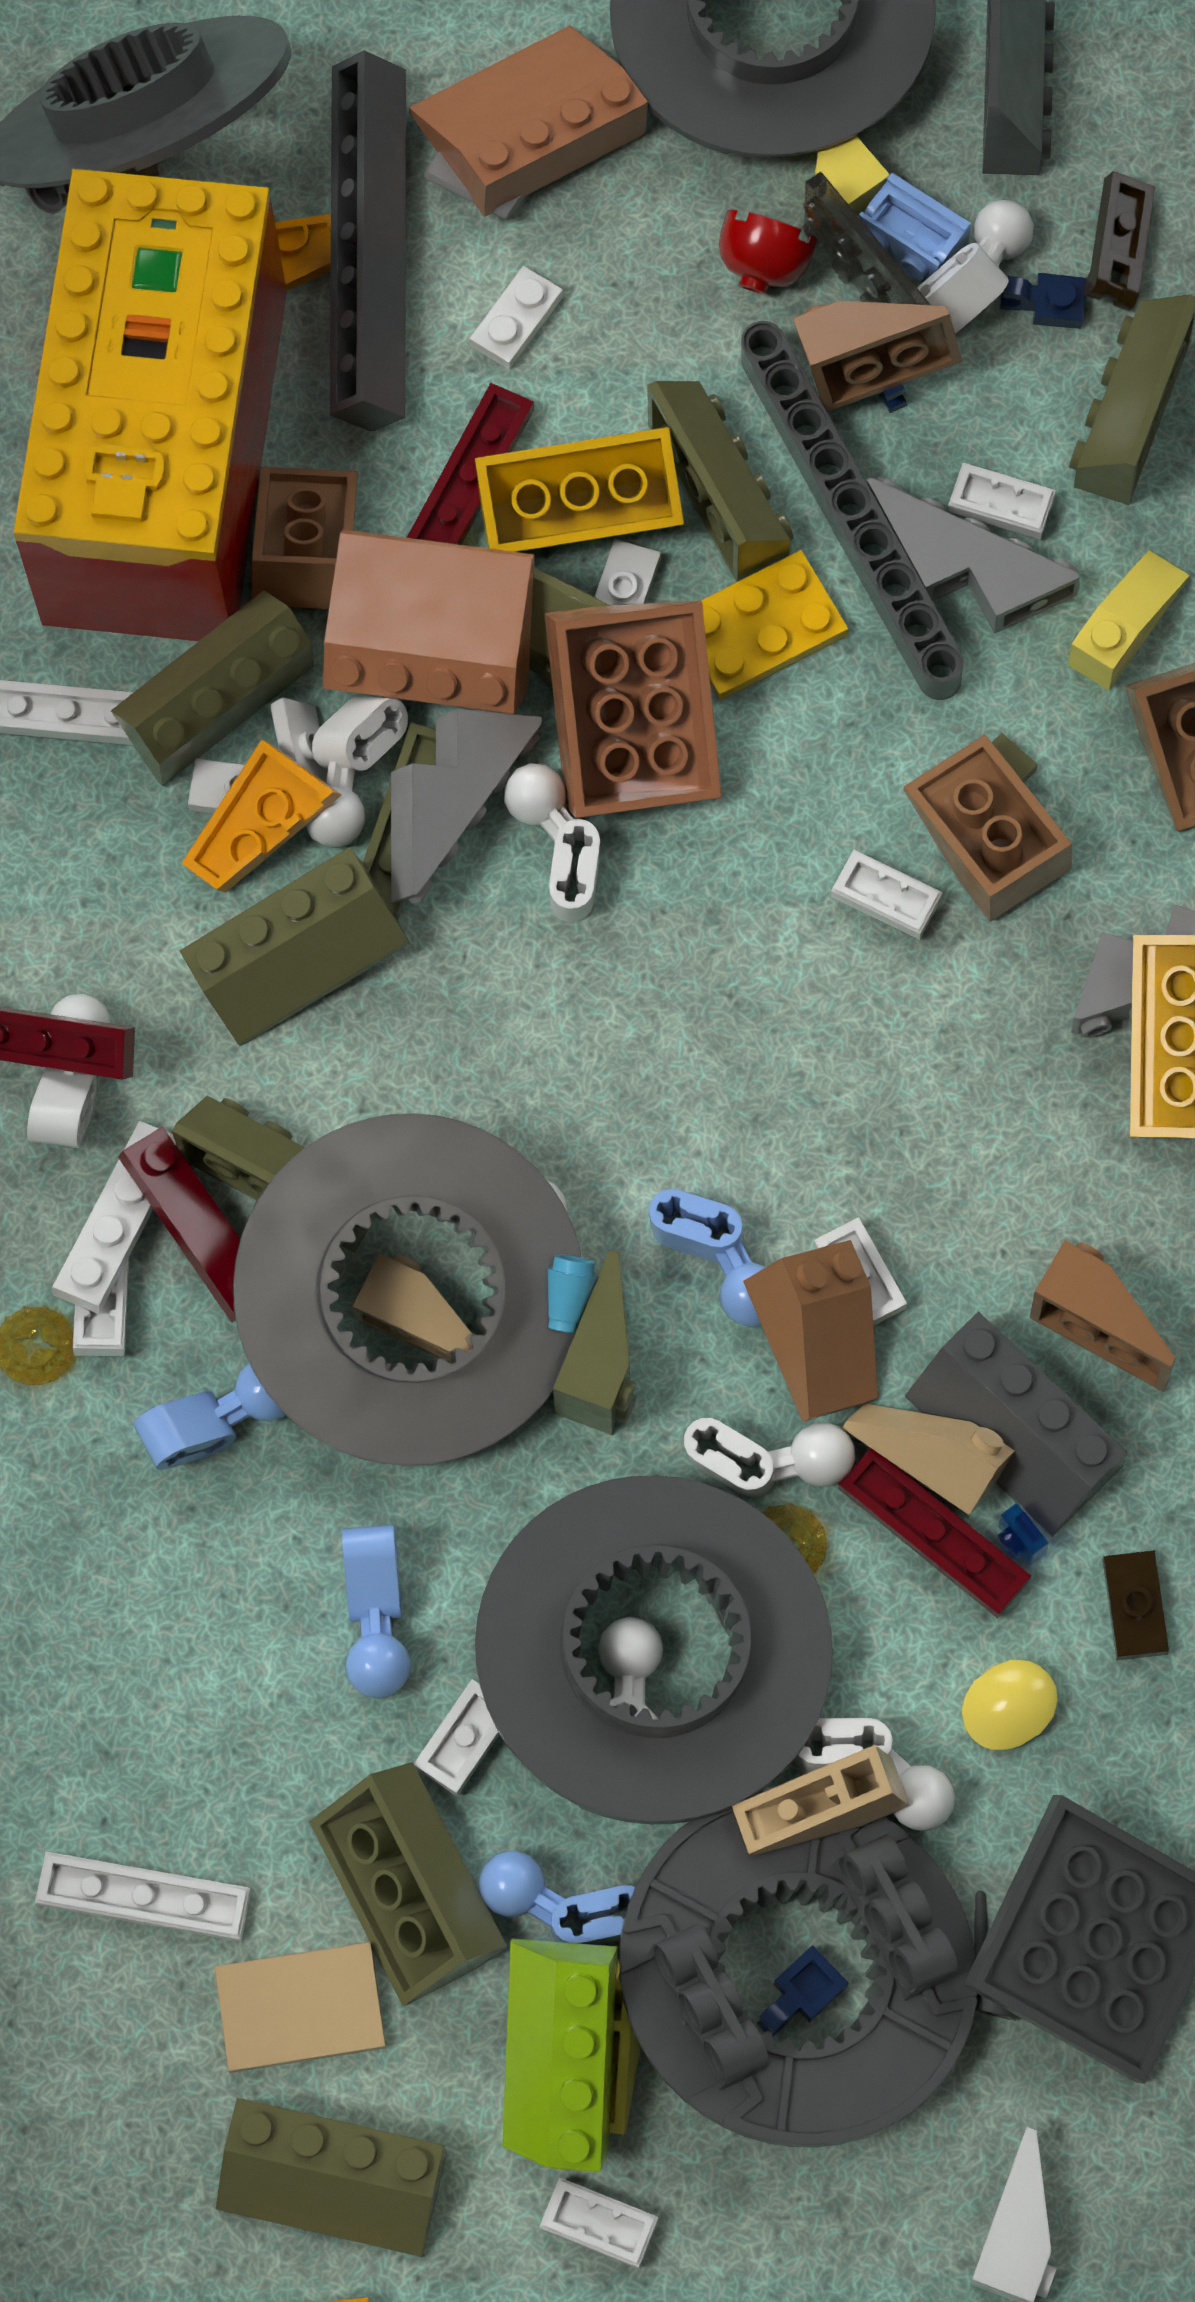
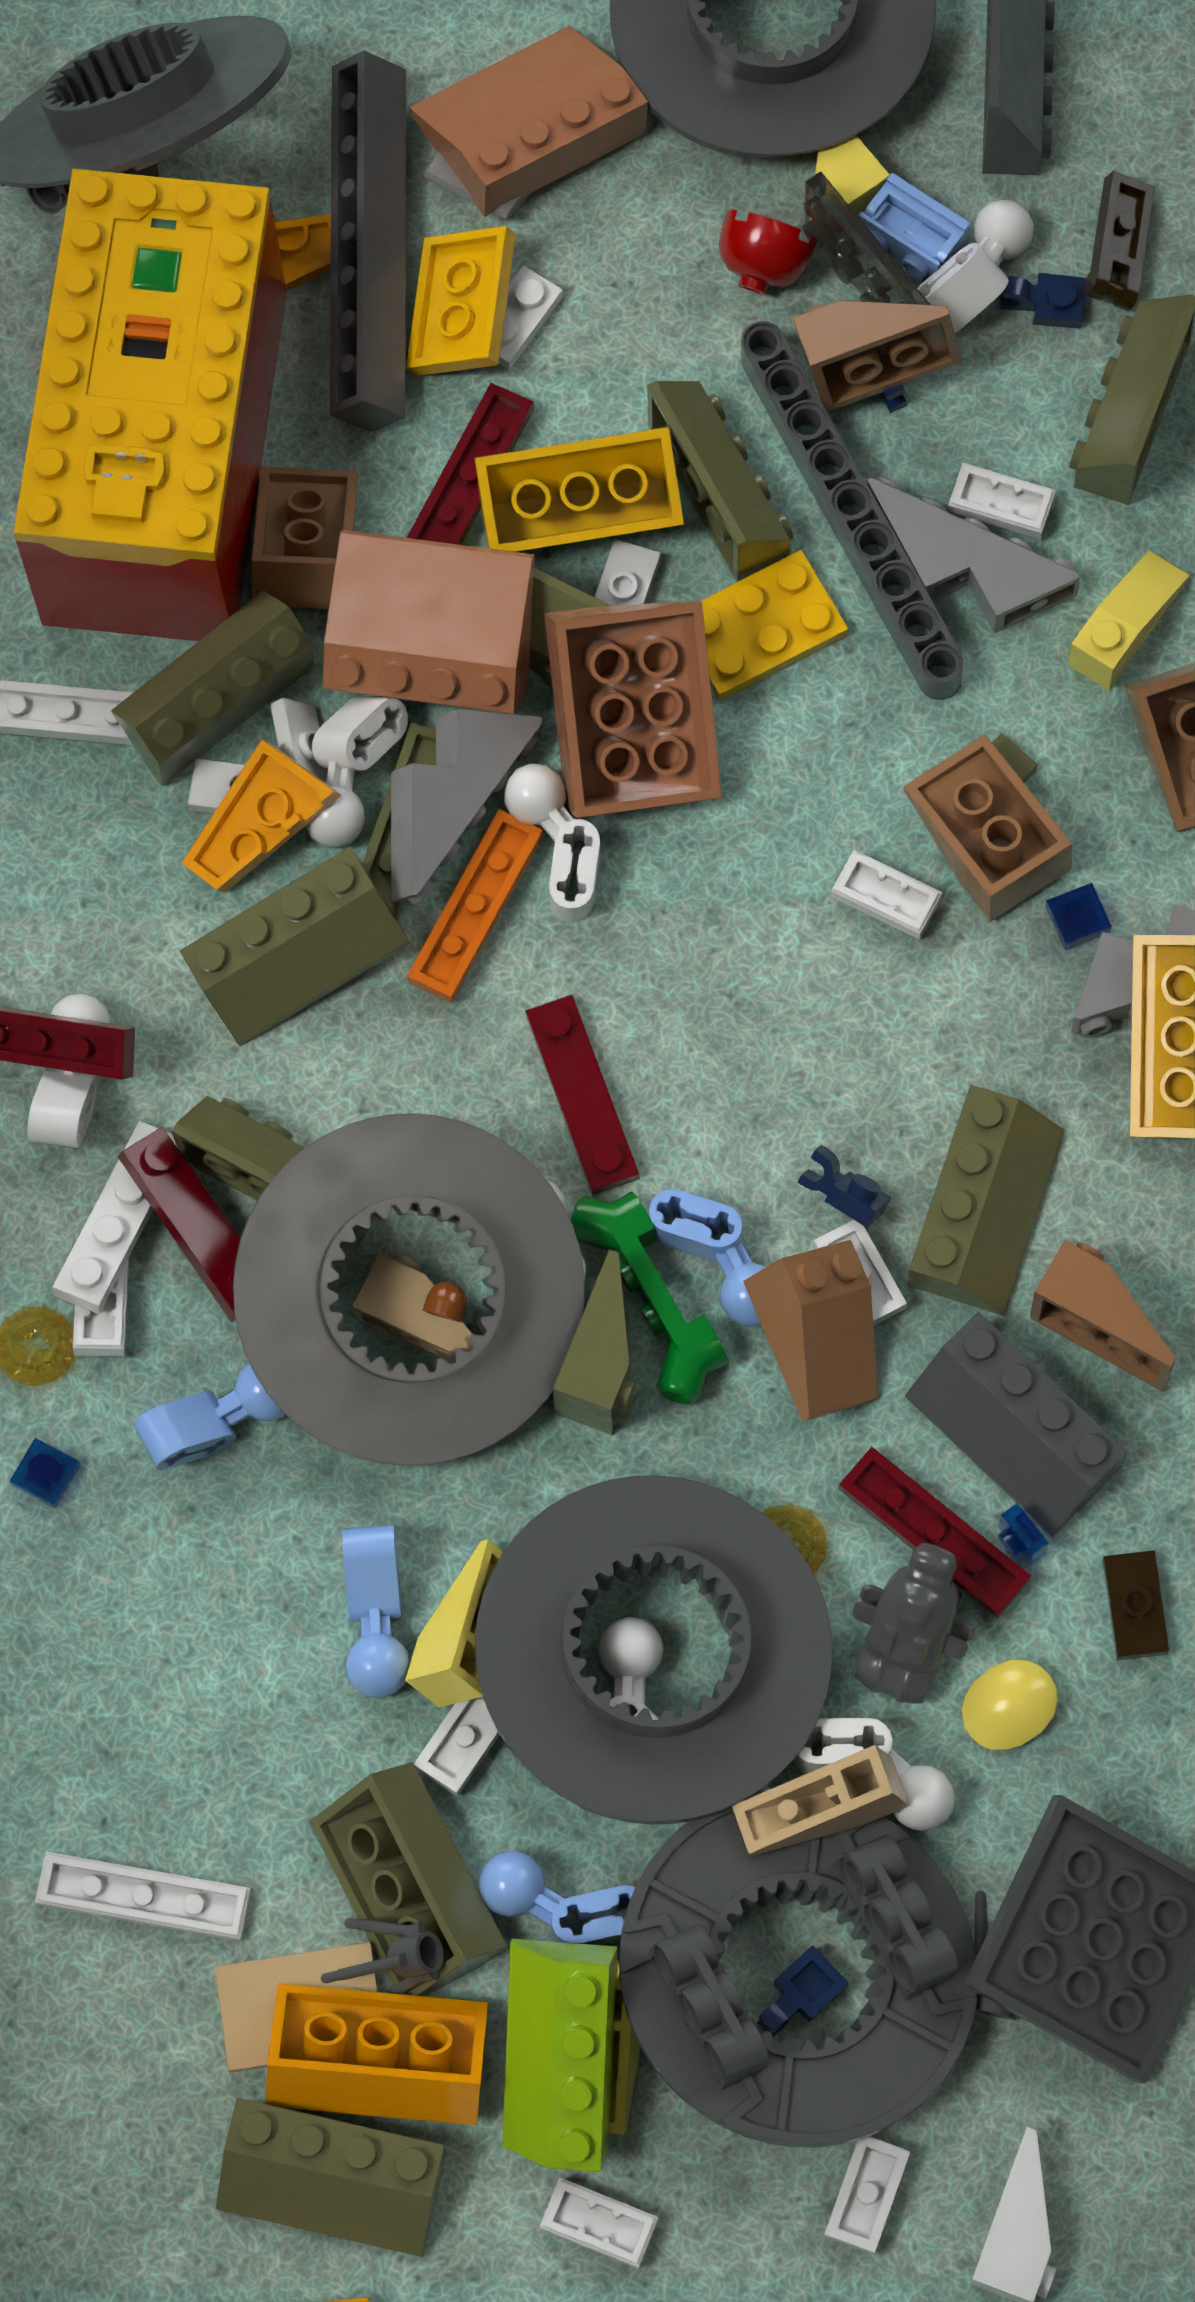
medium azure cone [547,1255,598,1333] -> none
white beam [684,1418,855,1497] -> none
tan slope [842,1403,1015,1515] -> none
none -> clear blue plate [9,1438,81,1509]
none -> light orange slope [265,1983,488,2125]
none -> dark grey plant [321,1918,444,1994]
none -> light yellow slope [405,1539,503,1708]
none -> yellow plate [406,226,516,376]
none -> orange plate [407,809,543,1003]
none -> dark orange hinge [422,1282,467,1323]
none -> dark red plate [525,995,640,1196]
none -> green plate [571,1191,729,1405]
none -> dark blue plate [797,1144,892,1228]
none -> white plate [824,2136,911,2255]
none -> dark grey piece [852,1543,975,1704]
none -> olive slope [907,1084,1064,1316]
none -> clear blue plate [1045,883,1112,950]

